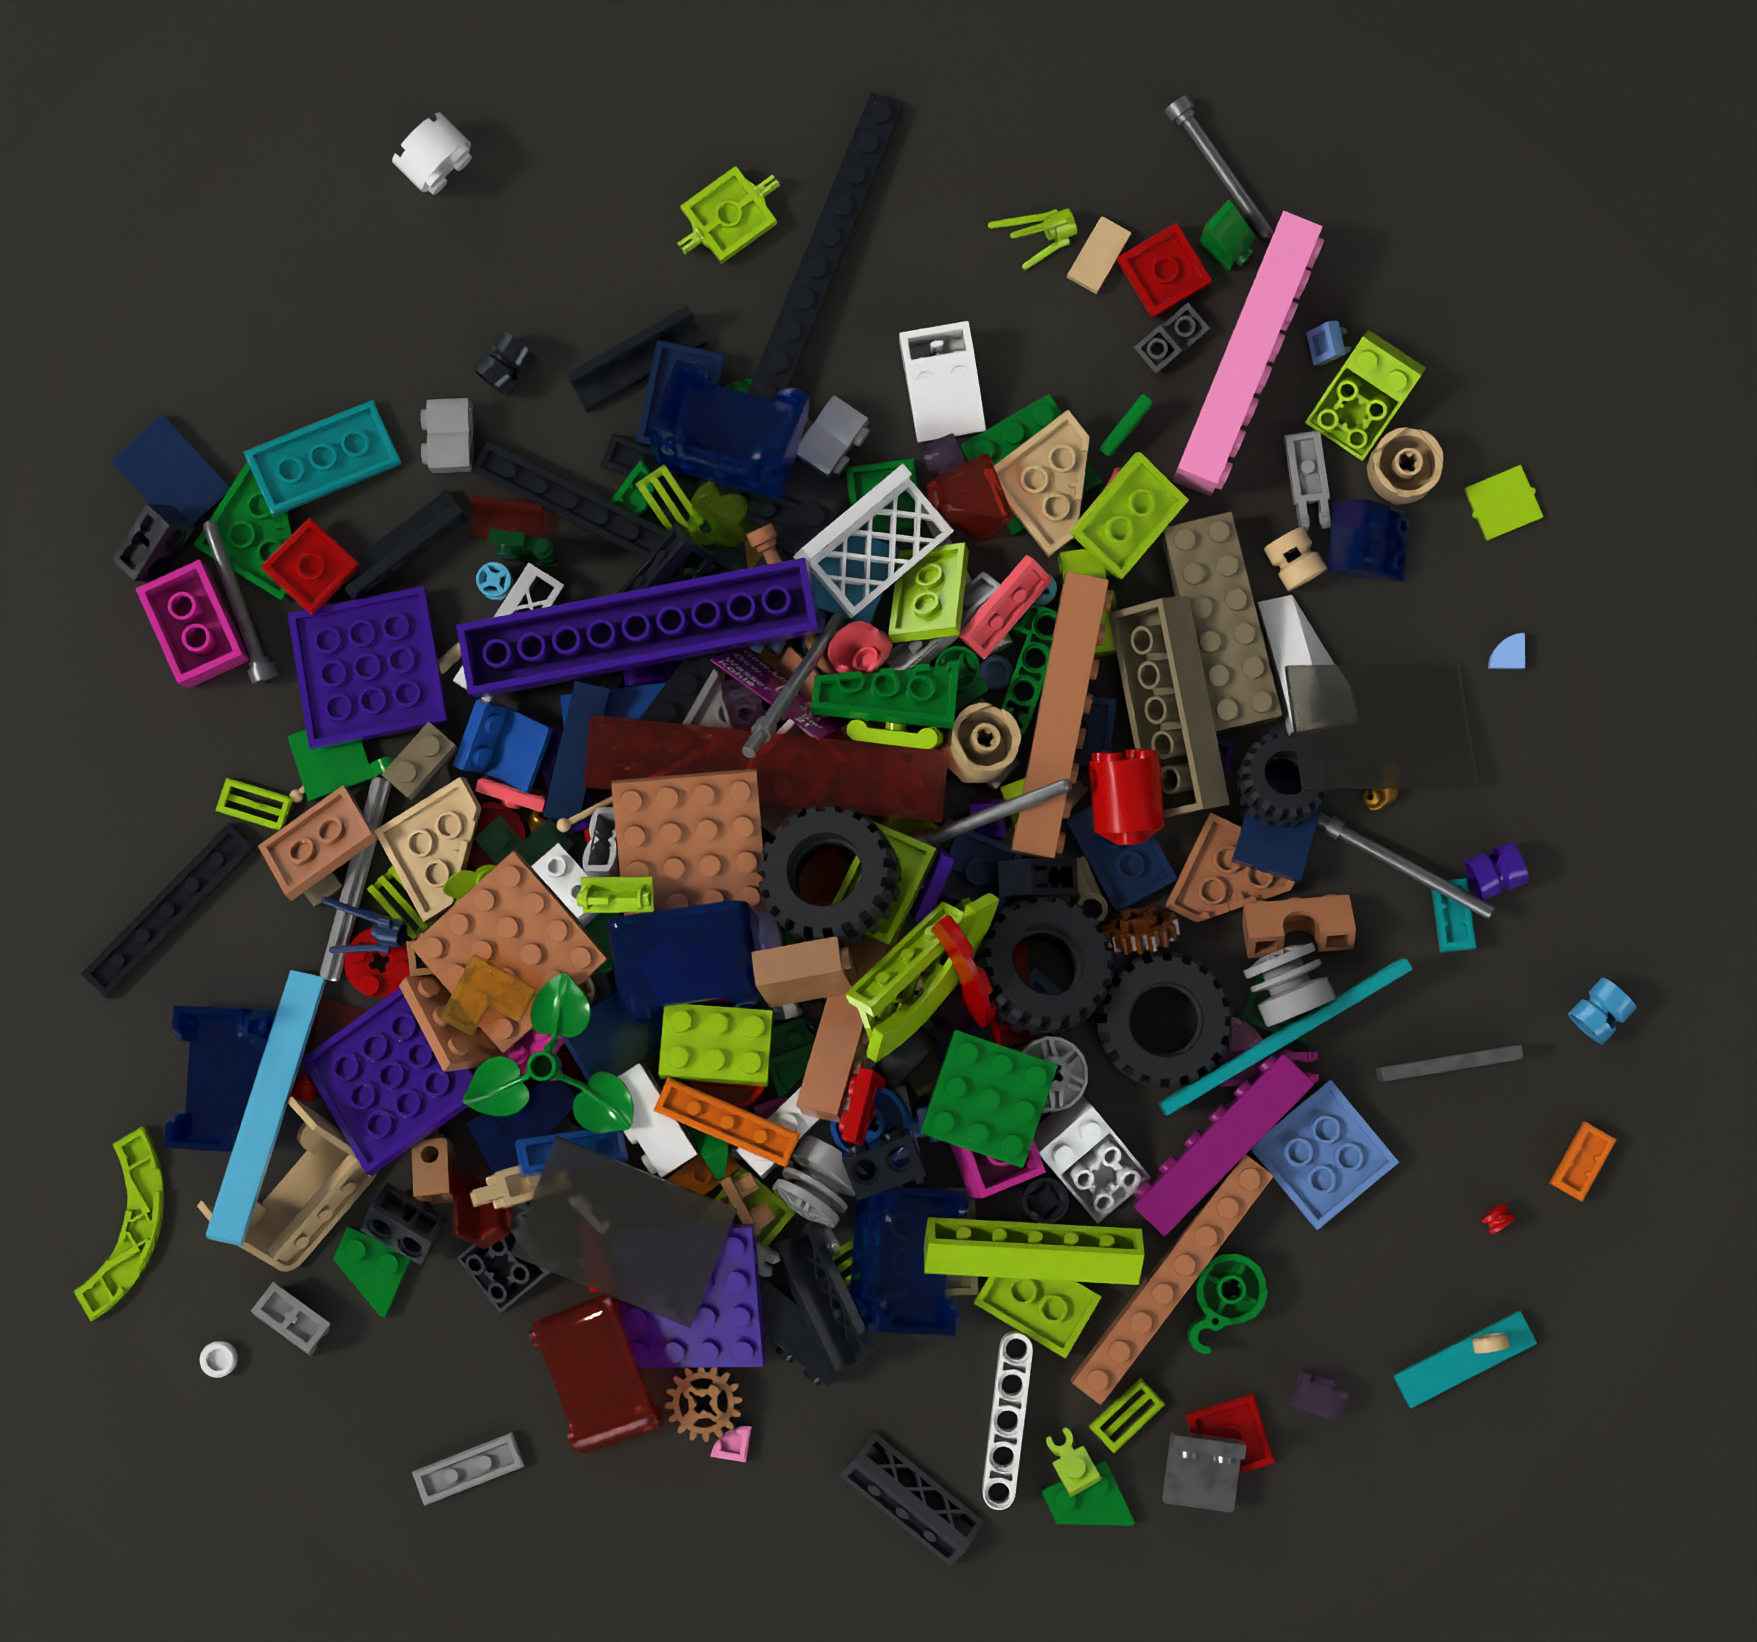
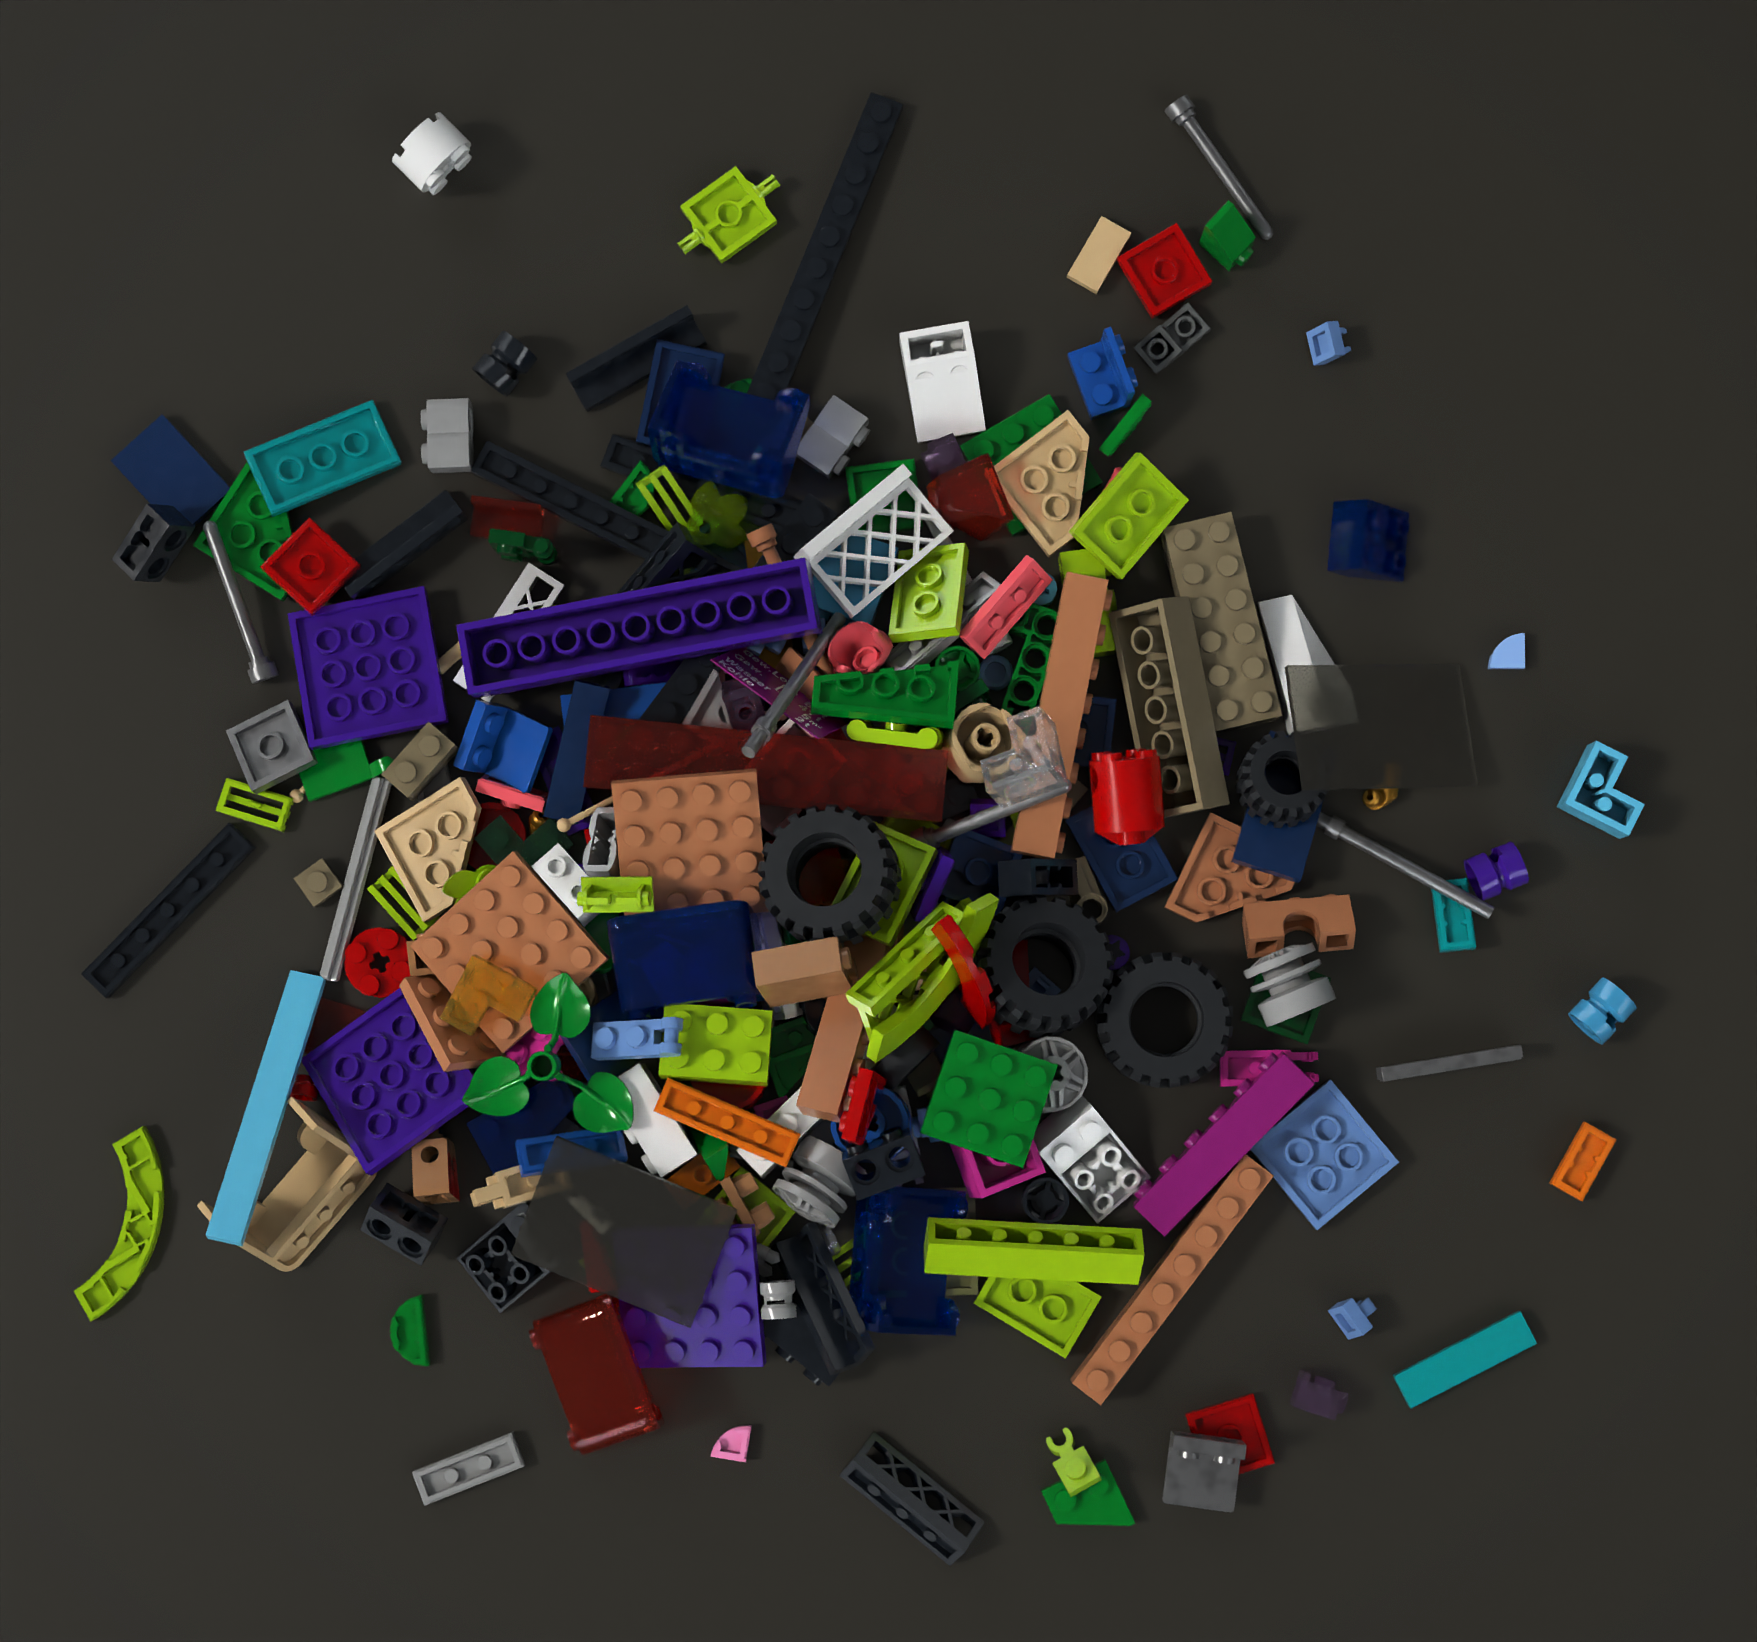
dark pink brick [136,559,251,689] -> none
clear blue windscreen [164,1006,278,1152] -> none
white tile [200,1341,238,1378] -> none
light grey hinge [251,1282,331,1356] -> none
nougat plate [258,785,378,901] -> none
dark blue plant [322,897,408,954] -> none
green wing [333,1226,411,1318] -> none
clear red panel [452,1169,509,1249] -> none
medium azure wheel [476,562,514,601] -> none
medium nougat gear [665,1367,743,1442] -> none
white beam [982,1330,1033,1510] -> none
lime plant [988,208,1077,270] -> none
lime tile [1089,1377,1165,1453] -> none
reddish brown gear [1101,906,1180,955] -> none
teal tile [1158,958,1413,1115] -> none
bright pink brick [1172,211,1324,497] -> none
green piece [1187,1252,1268,1354] -> none
bright pink tile [1228,1017,1262,1051] -> none
tan wheel [1263,526,1327,591] -> none
light grey hinge [1284,430,1331,531] -> none
lime slope [1305,330,1426,461] -> none
tan brick [1367,427,1443,505] -> none
lime piece [1464,465,1544,541] -> none
tan tile [1472,1332,1510,1354] -> none
red bush [1480,1202,1516,1235] -> none
none -> flat silver plate [226,700,318,794]
none -> green tile [390,1294,430,1366]
none -> medium blue plate [591,1017,683,1061]
none -> light grey wheel [759,1280,797,1320]
none -> clear brick [980,706,1068,809]
none -> blue bracket [1067,326,1138,420]
none -> medium blue tile [1328,1297,1377,1340]
none -> medium azure brick [1557,741,1645,839]

